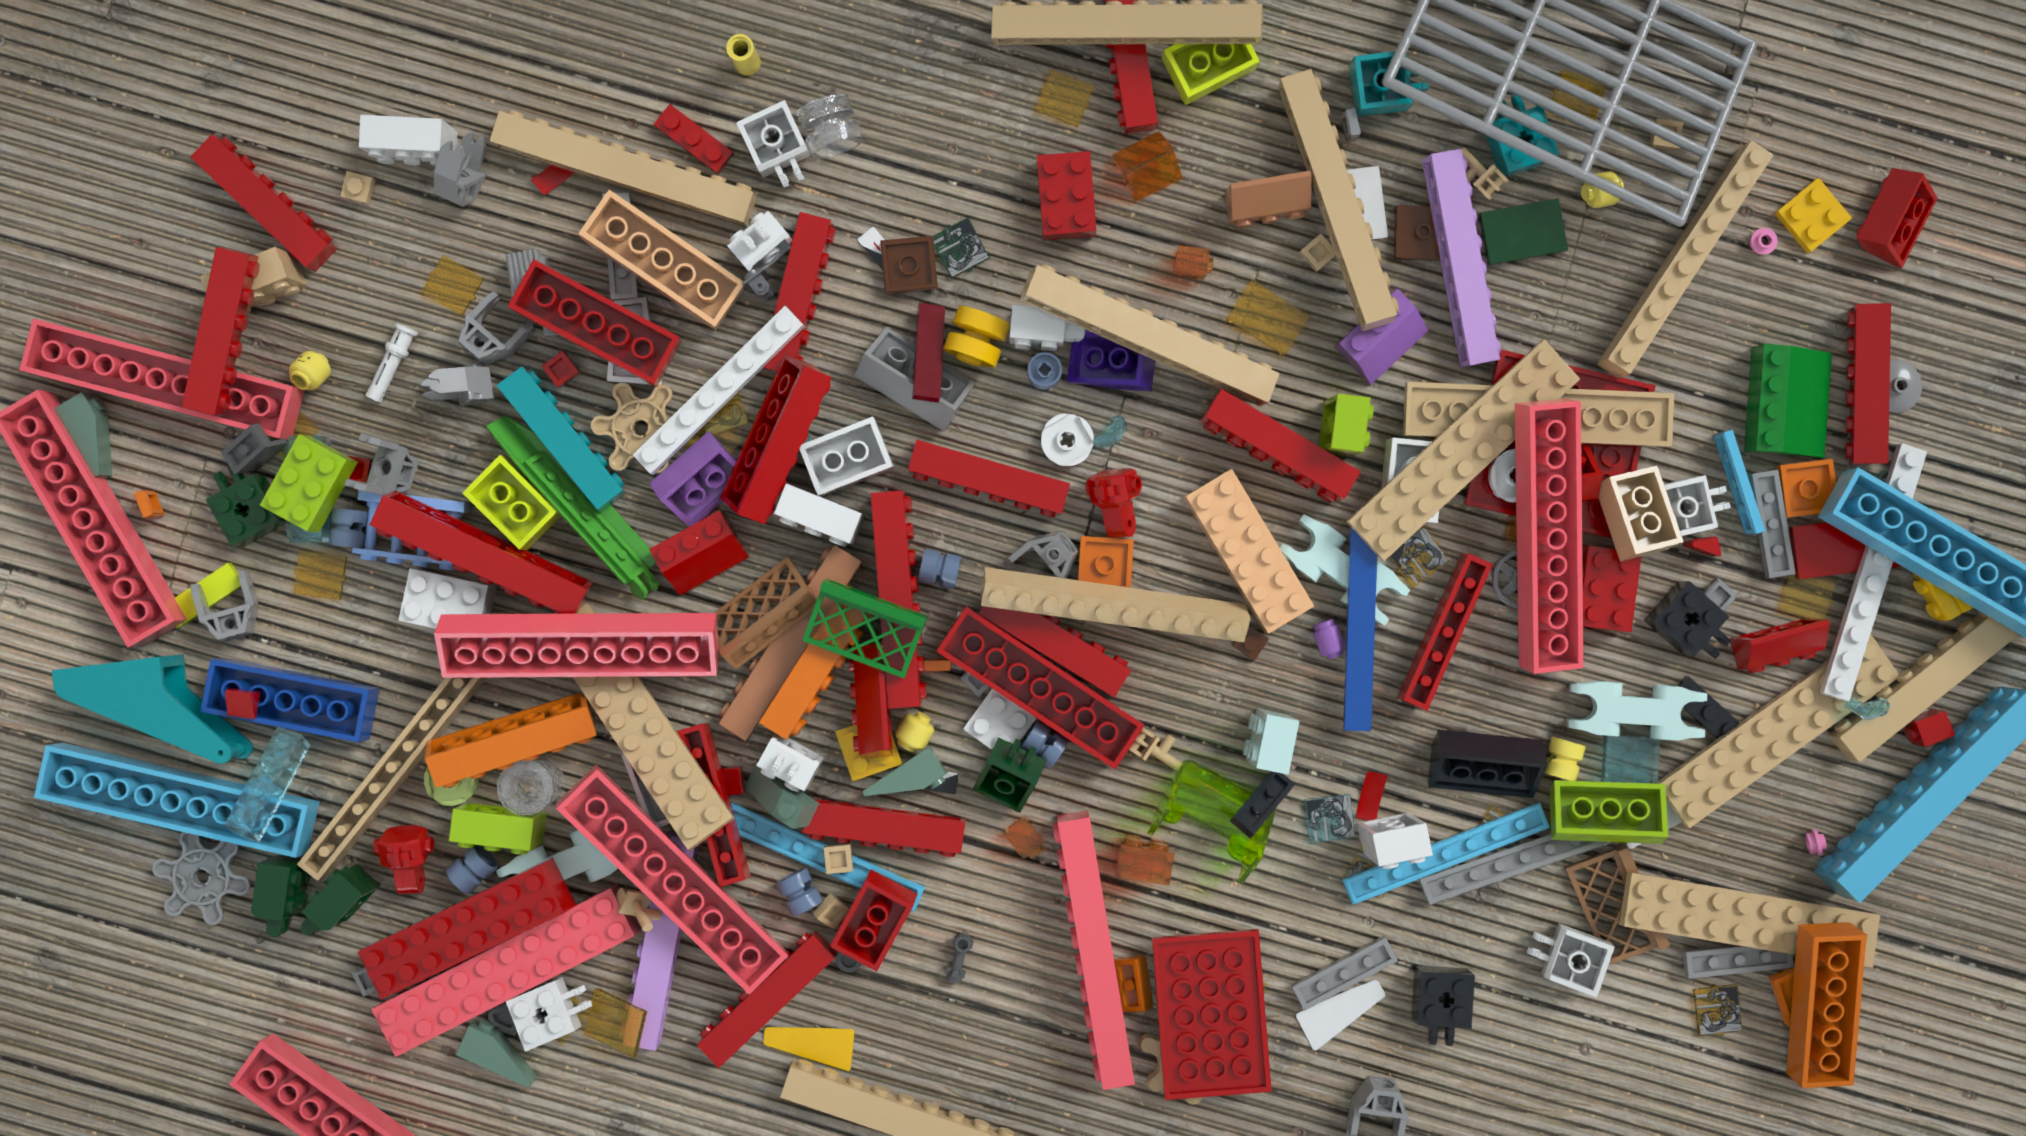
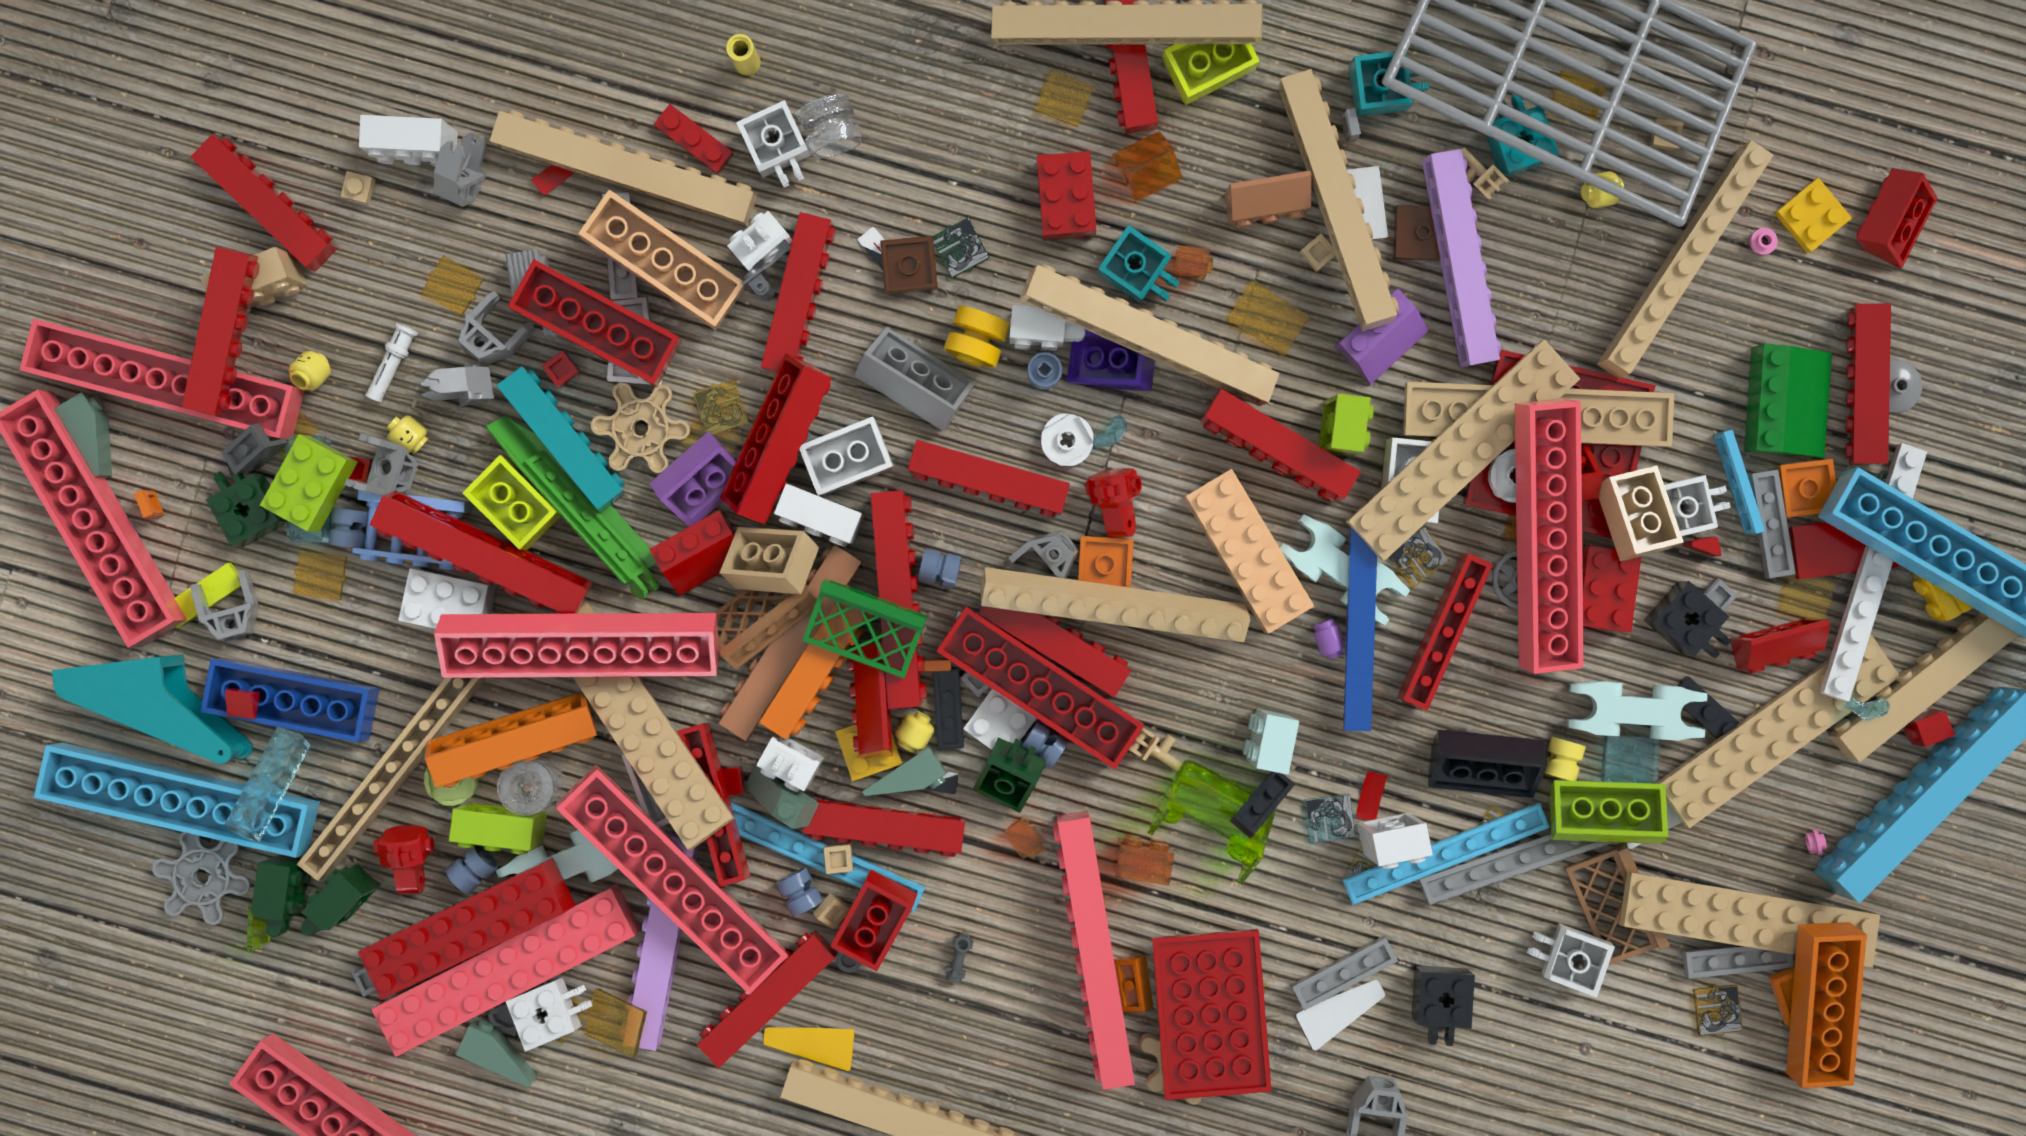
tan arm [617,888,662,932] -> none
white plate [633,306,805,475] -> none
dark red tile [912,302,945,403] -> none
reddish brown plate [1232,626,1269,661] -> none
dark green tile [1478,198,1568,266] -> none
none -> clear neon green piece [246,903,270,952]
none -> light yellow head [386,415,428,455]
none -> tan brick [720,527,819,594]
none -> black tile [933,669,964,750]
none -> teal hinge [1097,225,1179,304]

